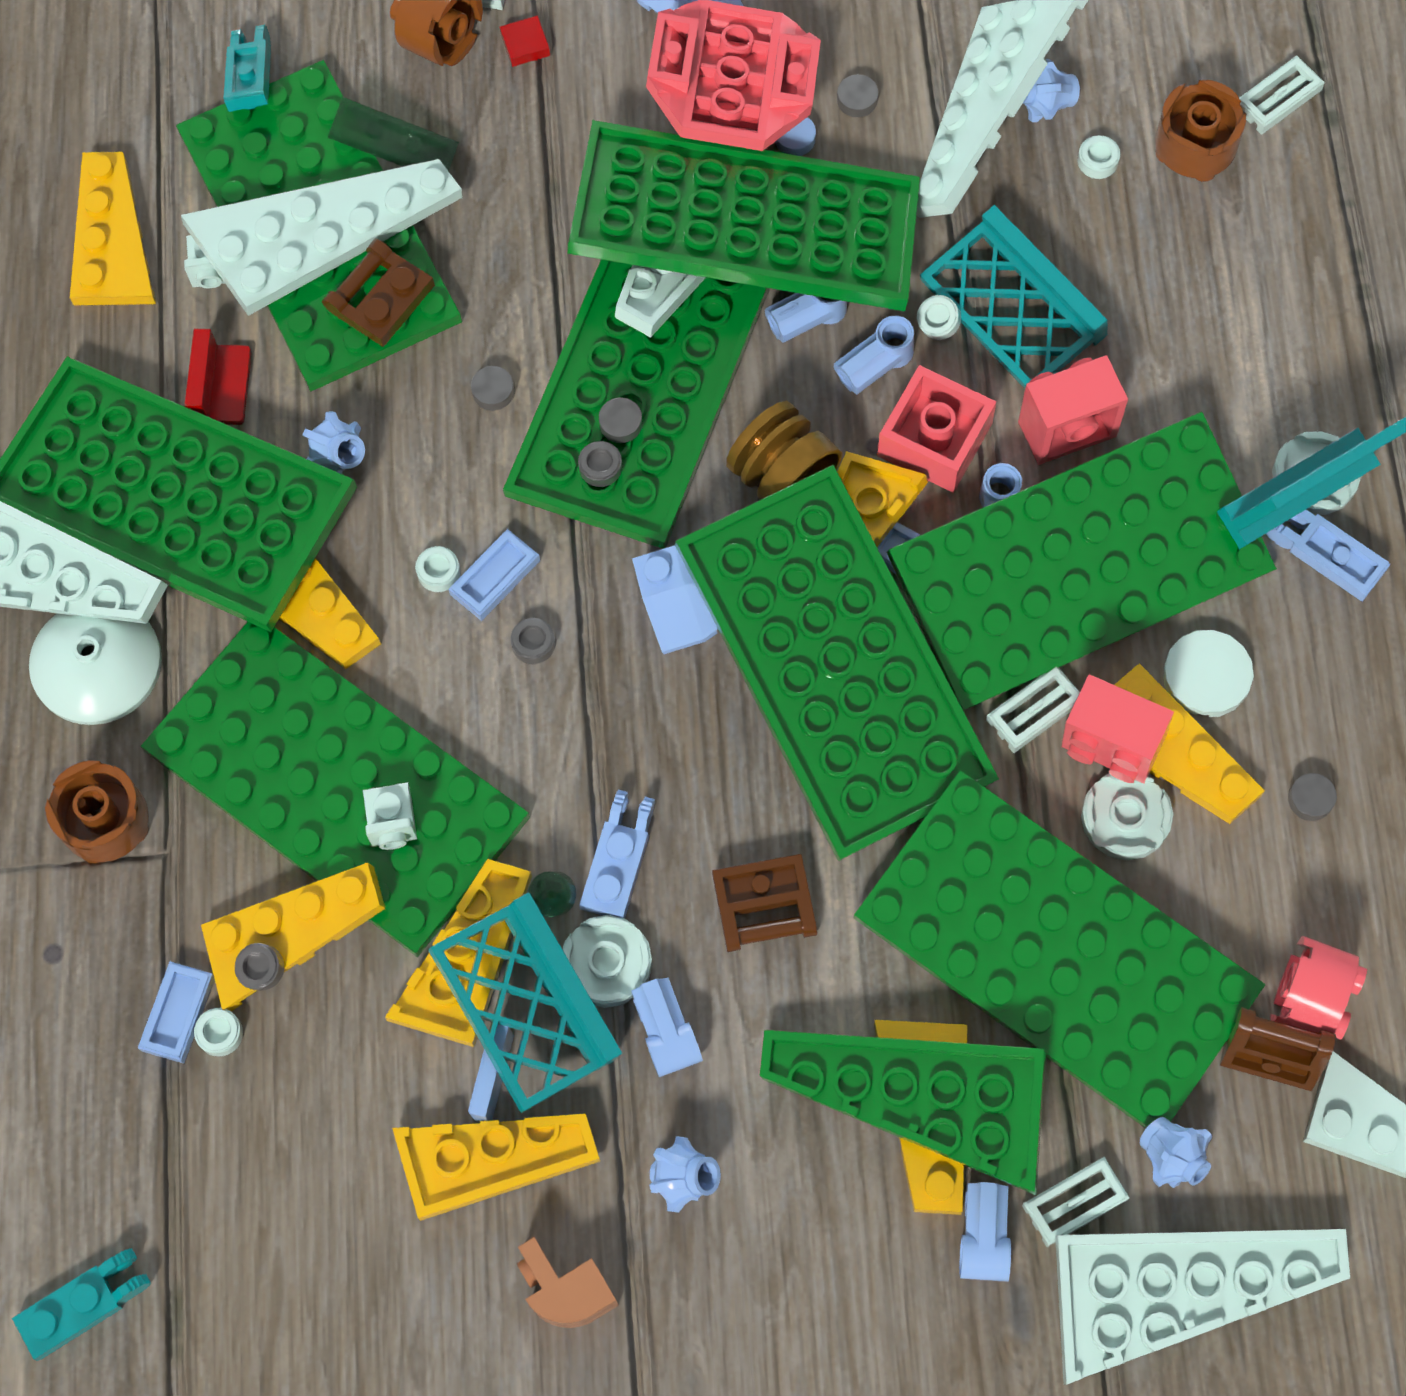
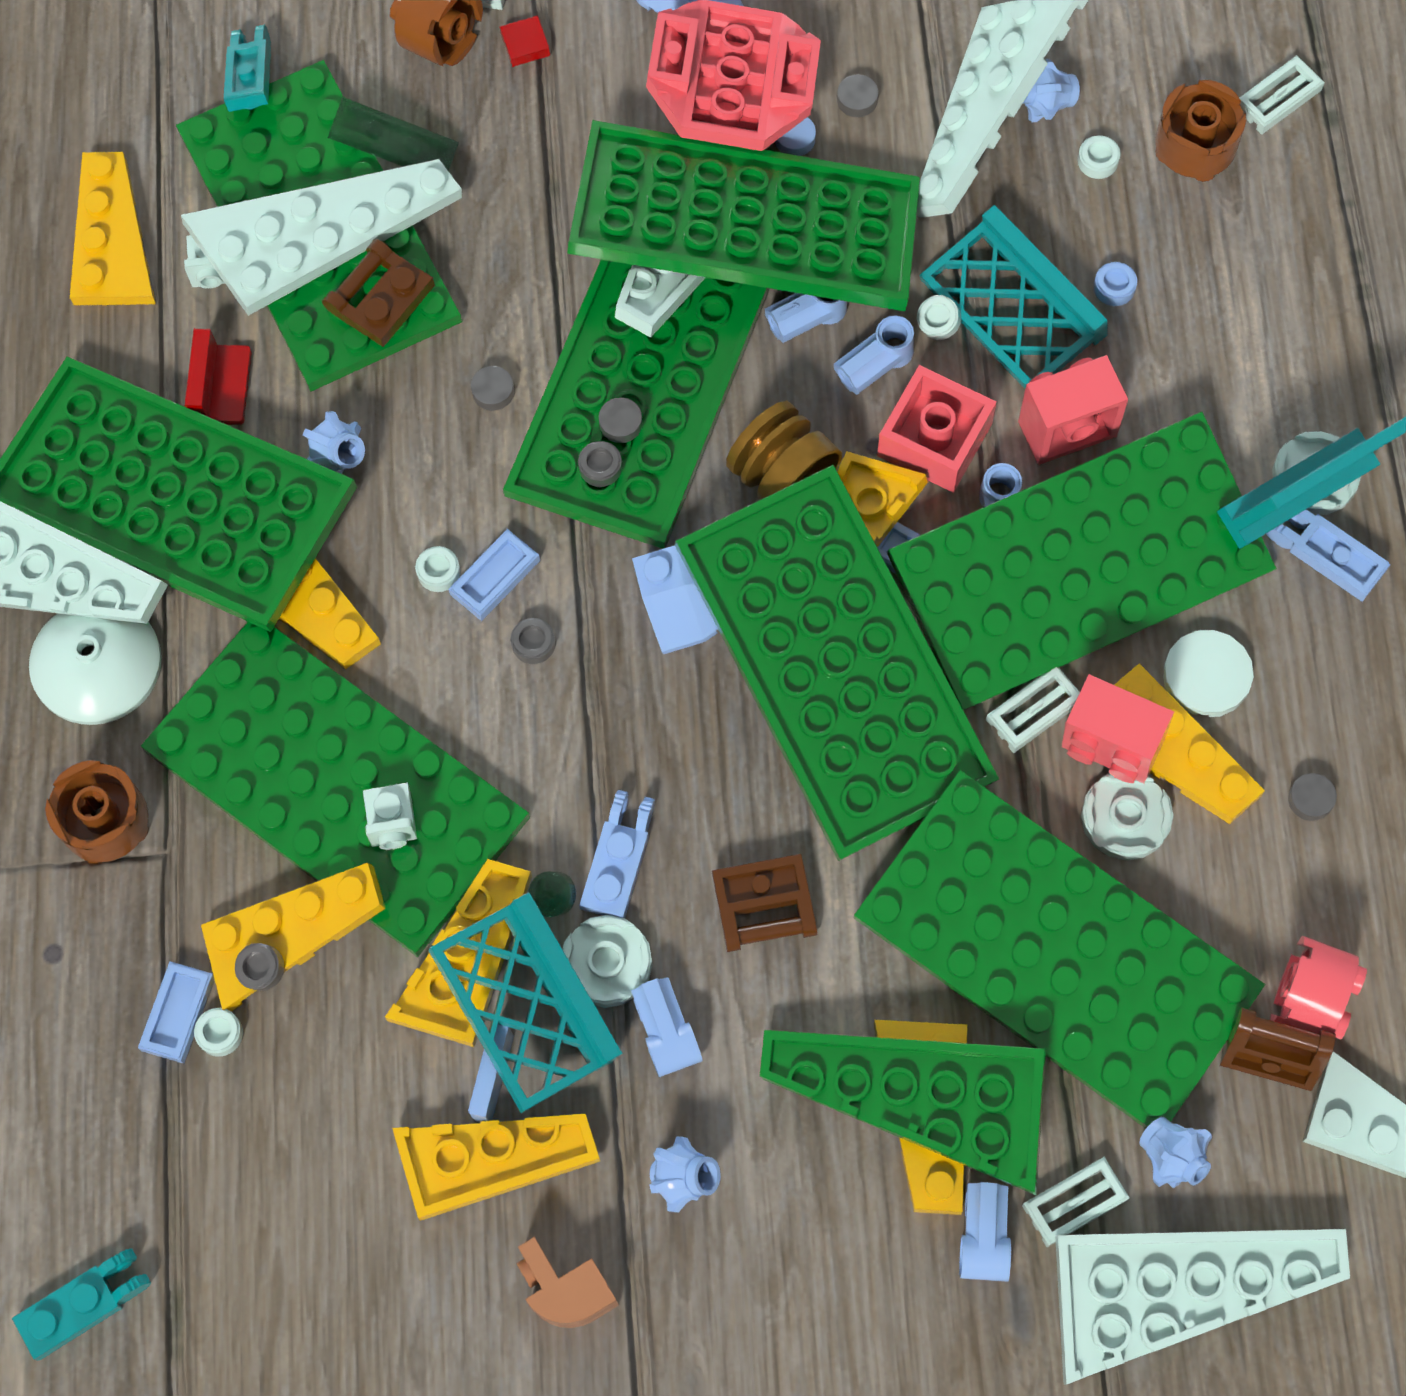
none -> light blue tile [1094,262,1137,306]

